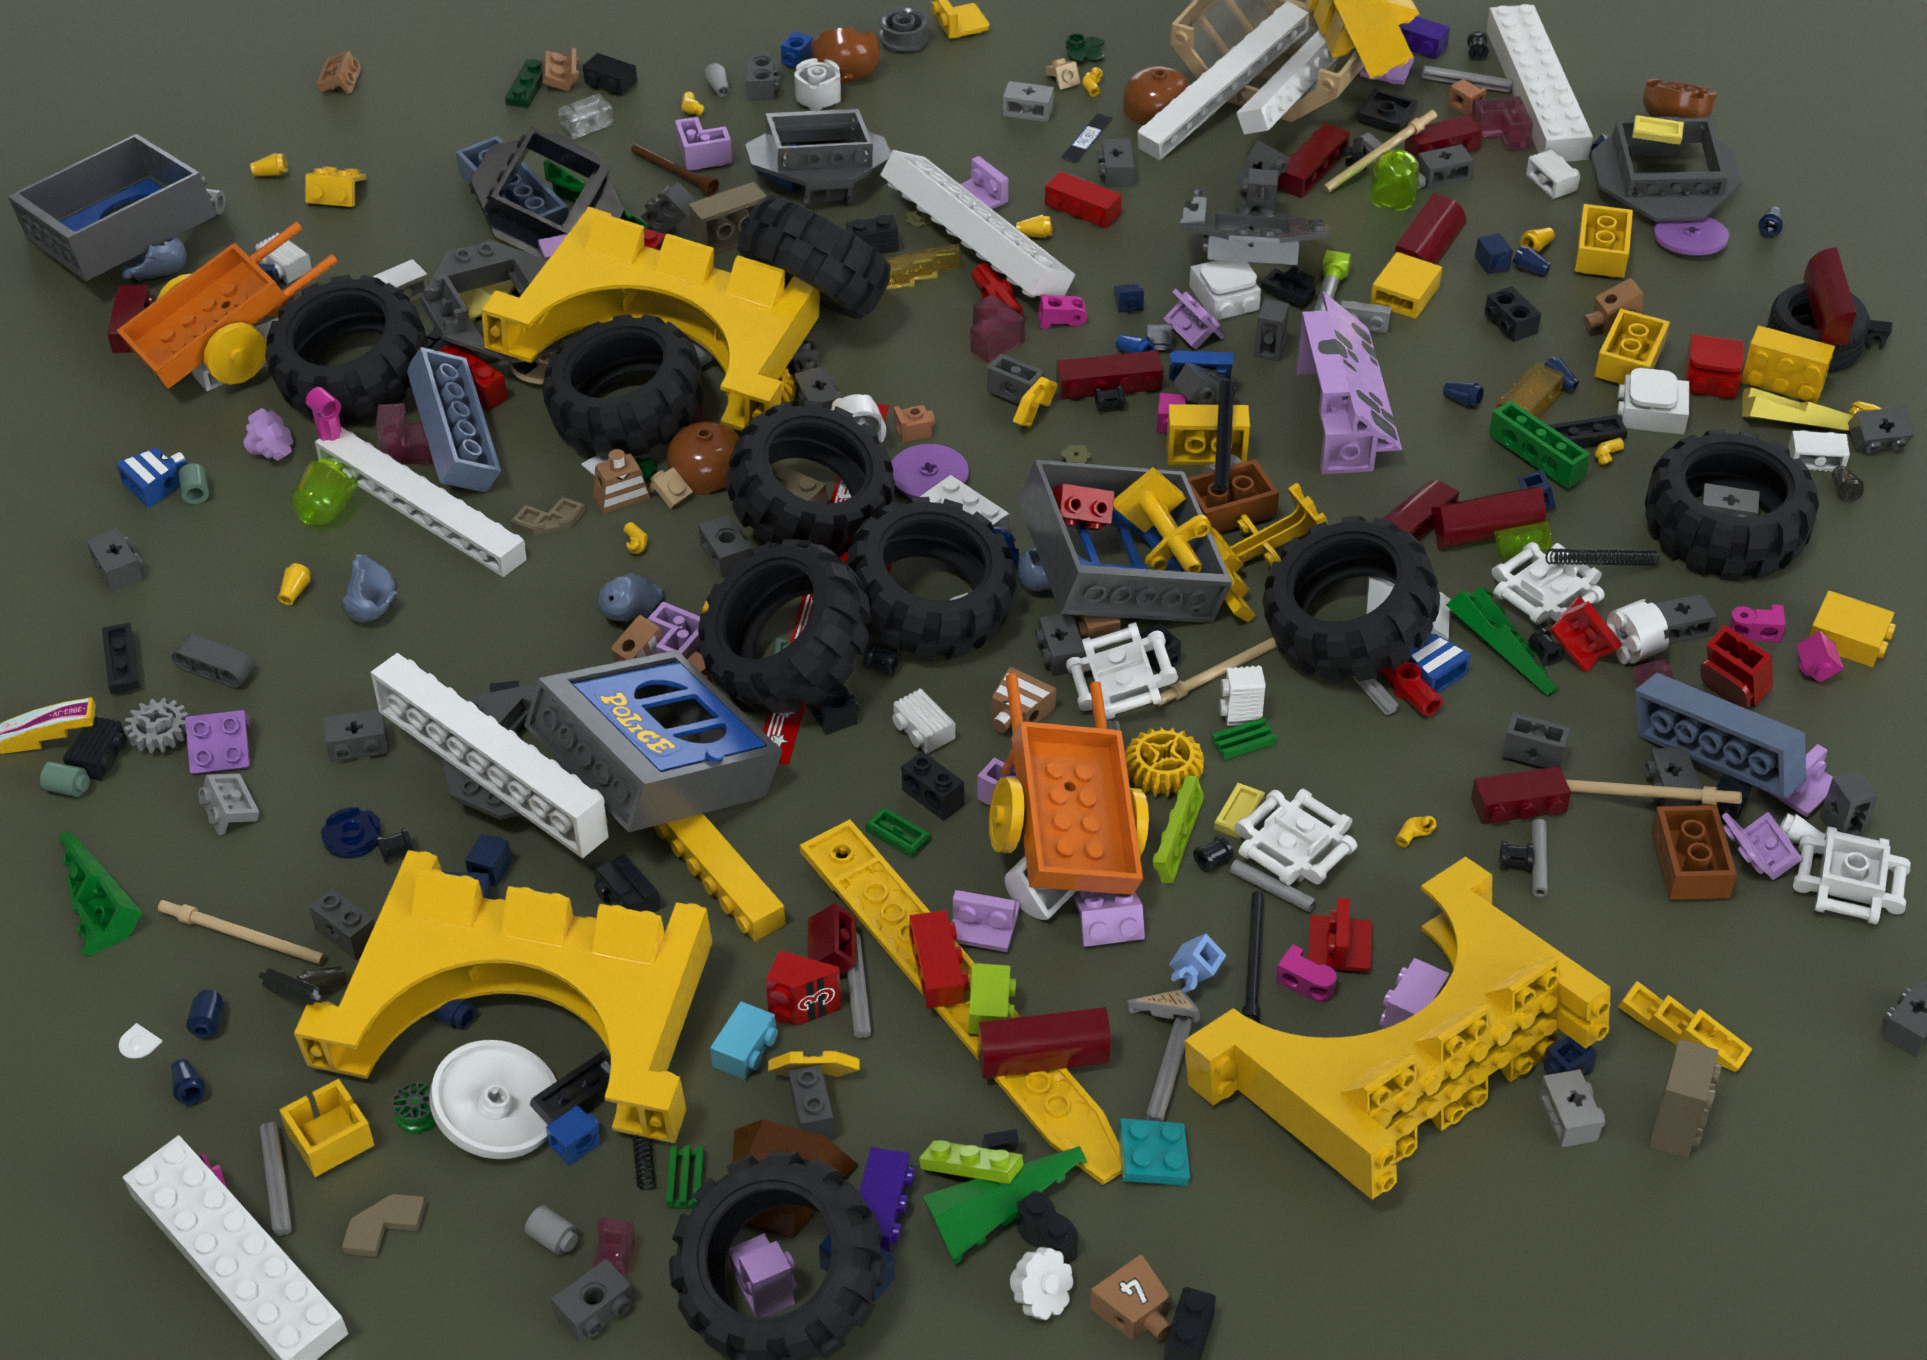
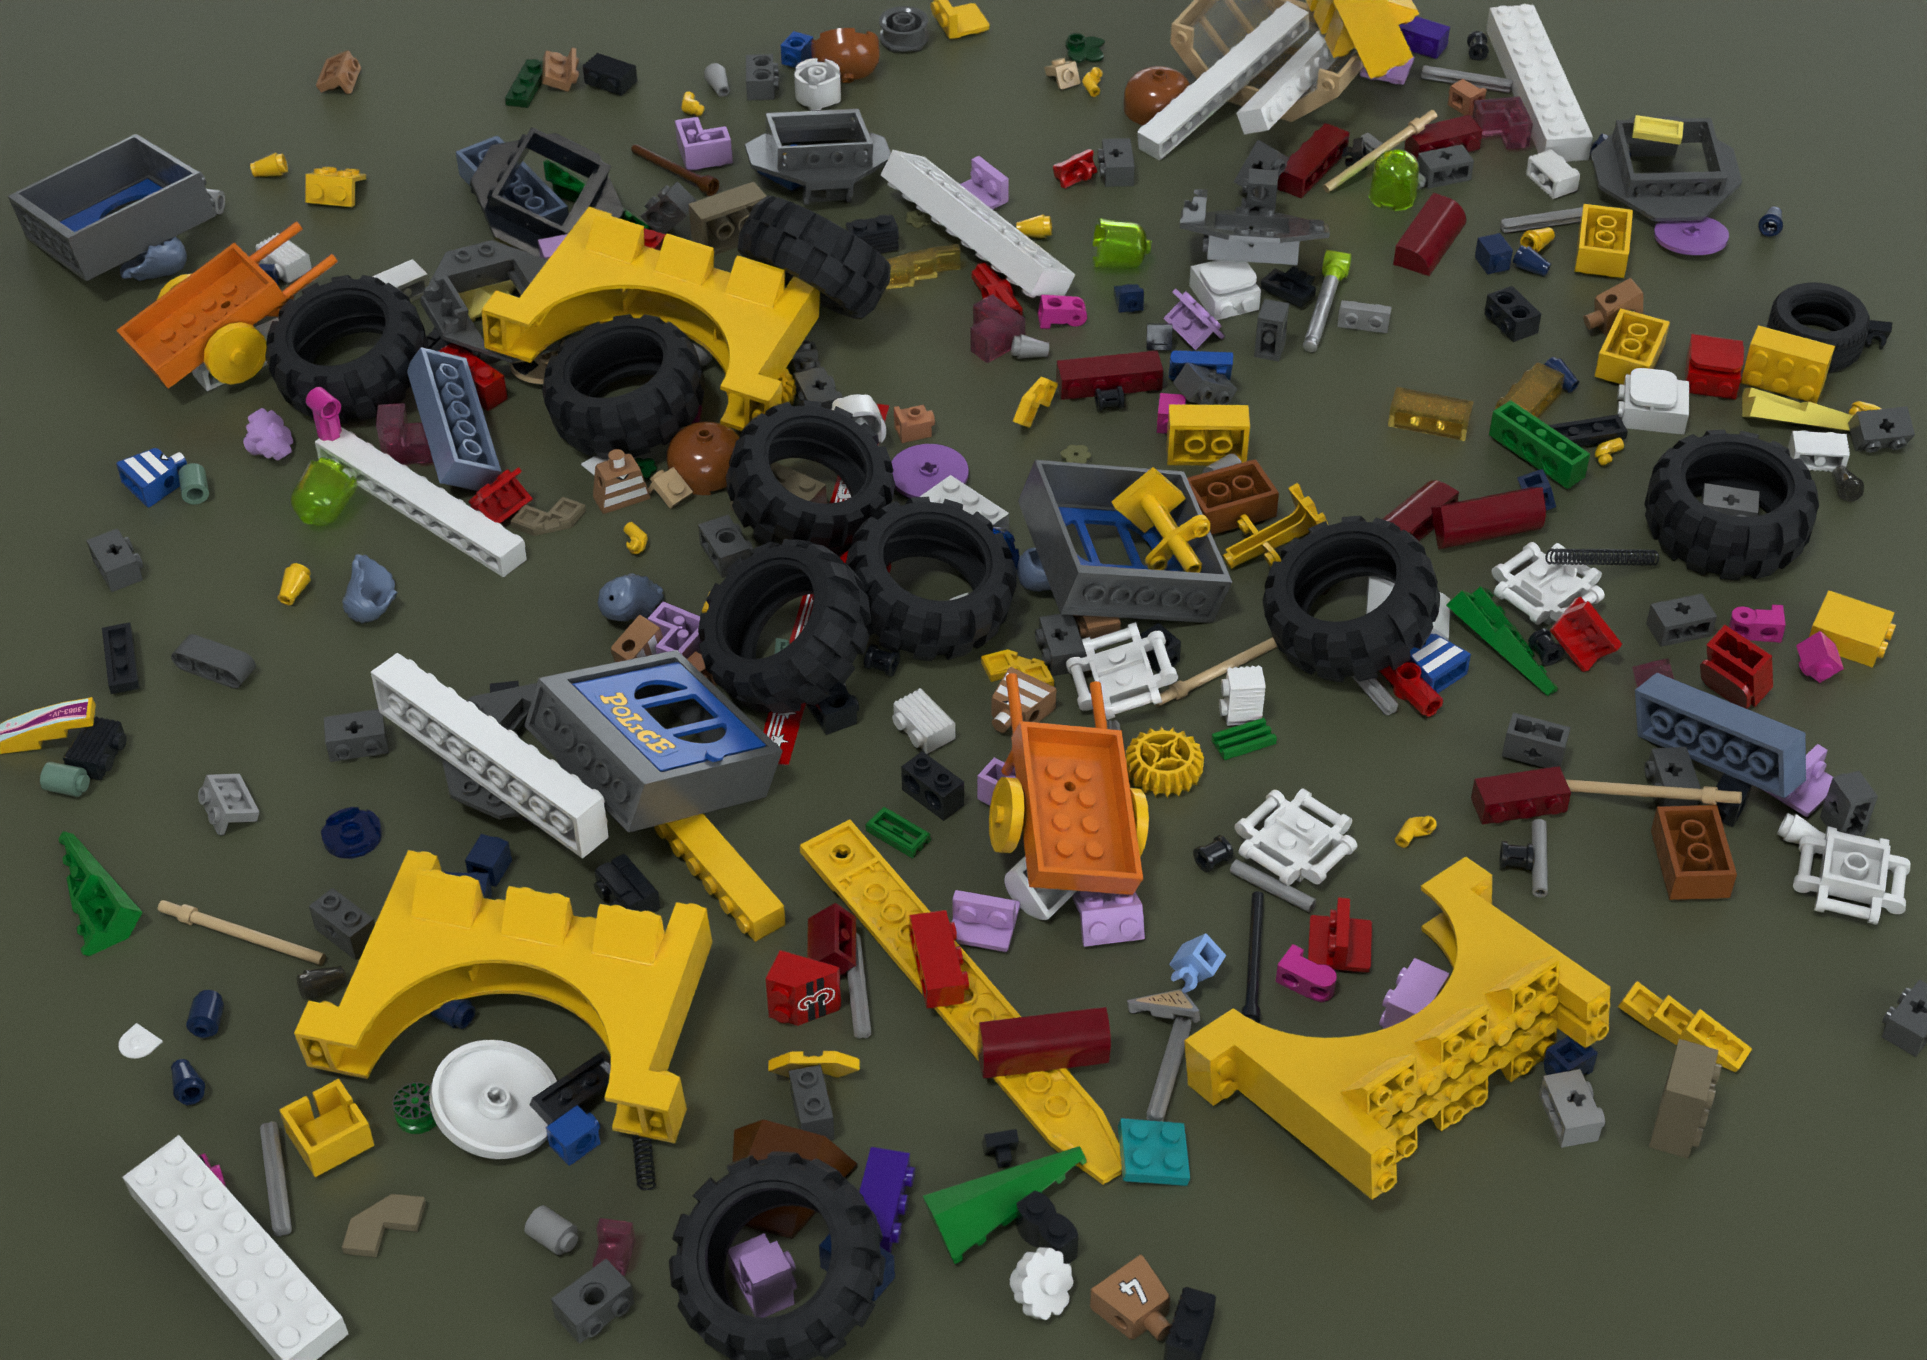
dark red brick [107,285,155,353] -> none
light grey gear [124,698,188,753] -> none
medium lavender bracket [185,710,251,775] -> none
black axle [259,968,323,1006] -> none
black bush [376,828,414,862] -> none
clear brick [558,94,614,140] -> none
green tile [666,1146,704,1208] -> none
medium azure brick [710,1002,778,1080] -> none
lime plate [919,1140,1024,1184] -> none
lime brick [968,963,1016,1034] -> none
dark grey brick [987,354,1045,404] -> none
light grey brick [1003,81,1054,122] -> none
red brick [1045,171,1122,229] -> none
brick [1053,484,1114,530] -> none
sticker [1061,113,1113,162] -> none
blue cone [1116,334,1154,354] -> none
lime plate [1153,776,1205,883] -> none
yellow slope [1210,526,1256,623] -> none
black axle [1214,379,1234,492] -> none
light yellow tile [1214,783,1265,839] -> none
lavender panel [1296,292,1402,474] -> none
black plate [1356,88,1417,132] -> none
yellow brick [1370,252,1442,319] -> none
dark blue cone [1443,381,1484,408] -> none
clear neon green plate [1494,521,1553,558] -> none
white brick [1607,599,1669,665] -> none
dark orange cylinder [1643,79,1717,119] -> none
lavender bracket [1722,812,1803,880] -> none
dark red brick [1803,247,1856,344] -> none
none -> red bracket [468,467,533,524]
none -> yellow tile [981,649,1054,687]
none -> light grey cone [1011,334,1049,359]
none -> red hips [1053,149,1098,189]
none -> clear neon green cylinder [1092,218,1151,269]
none -> clear yellow brick [1388,387,1474,441]
none -> light grey axle [1500,207,1583,233]

